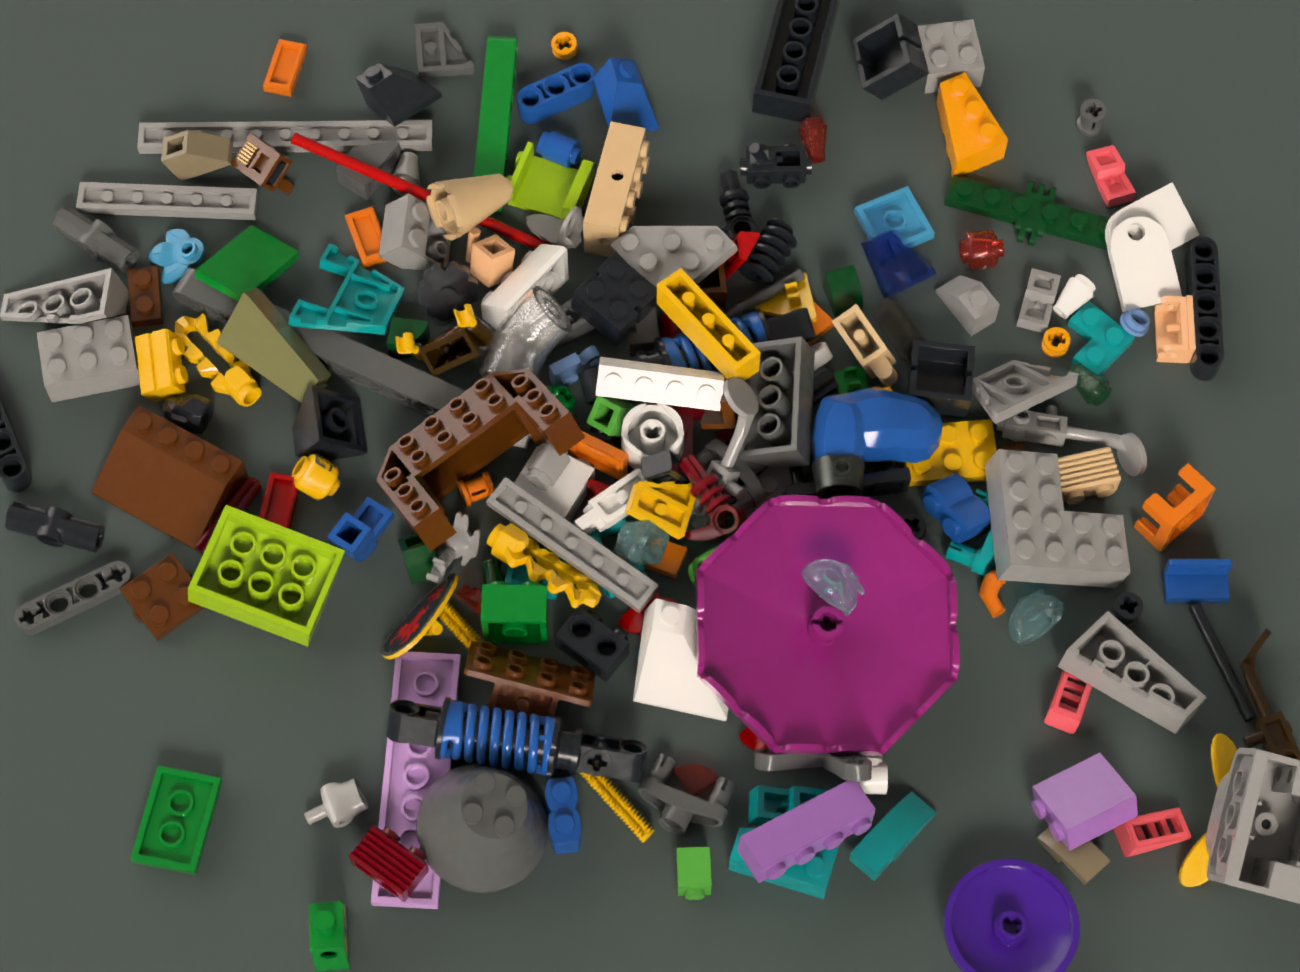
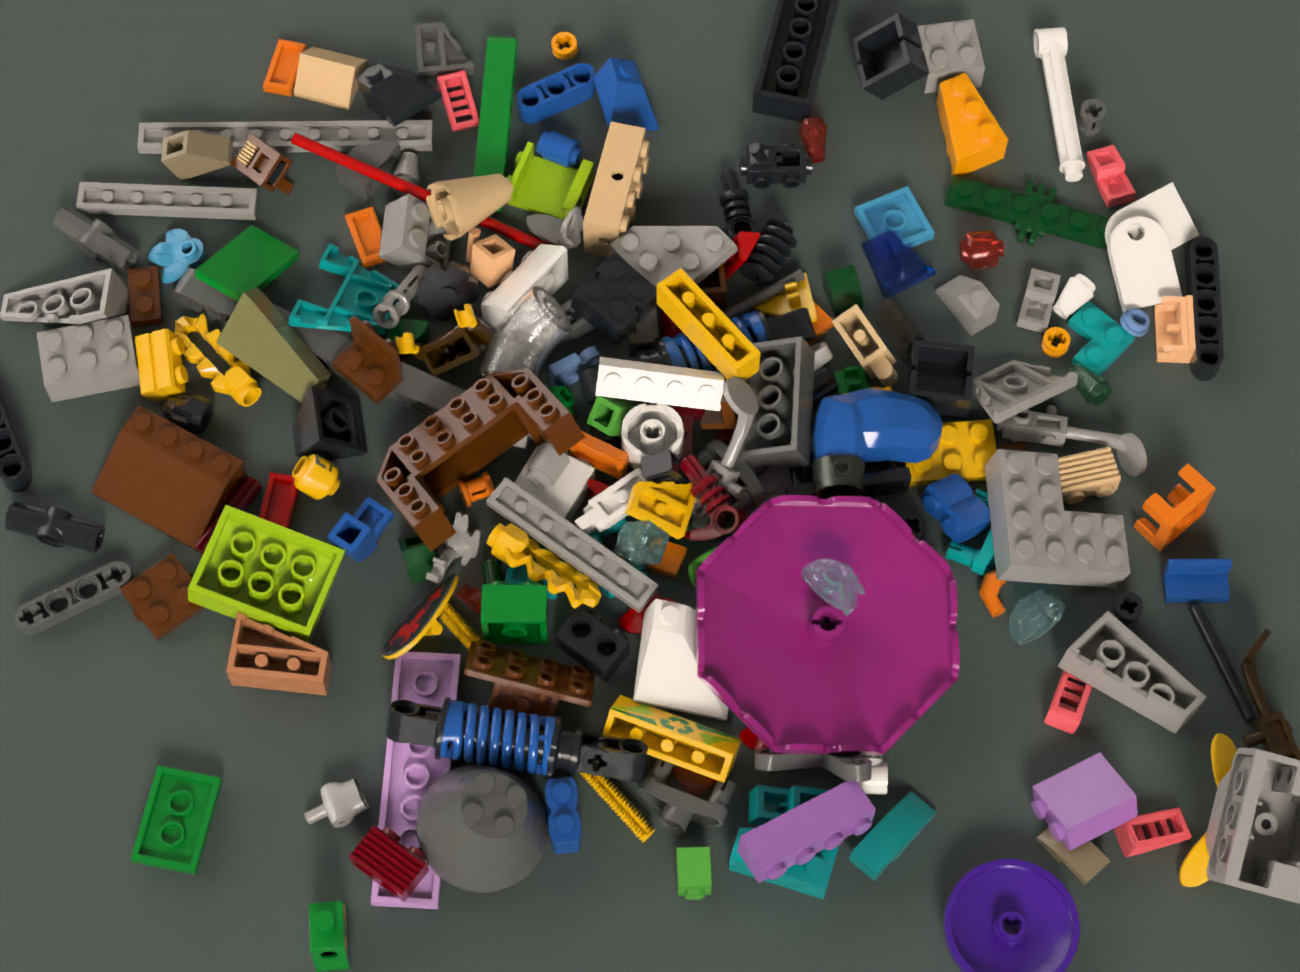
none -> nougat wedge [226,612,332,696]
none -> tan slope [294,47,368,110]
none -> reddish brown bracket [332,315,403,405]
none -> light grey pin [373,264,427,329]
none -> coral slope [436,70,479,132]
none -> yellow brick [603,695,742,783]
none -> white piece [1033,27,1085,182]

